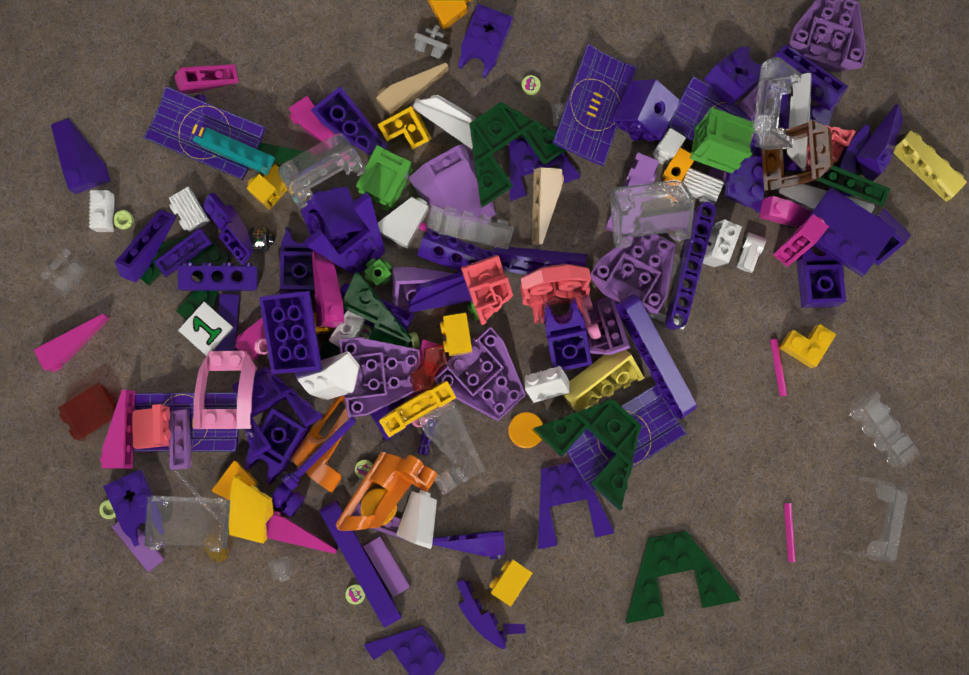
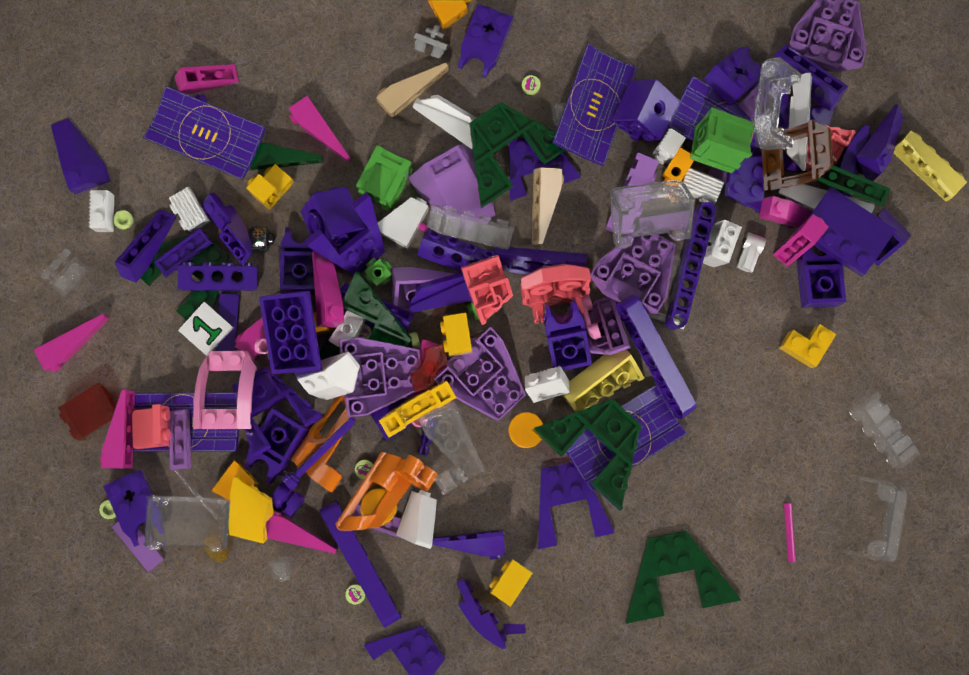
teal fence [193,128,275,176] -> none
clear windscreen [278,134,366,210] -> none
dark purple wedge [311,86,388,156] -> none
medium lavender tile [363,536,410,597] -> none
yellow brick [378,106,432,150] -> none
dark pink bar [770,339,787,397] -> none

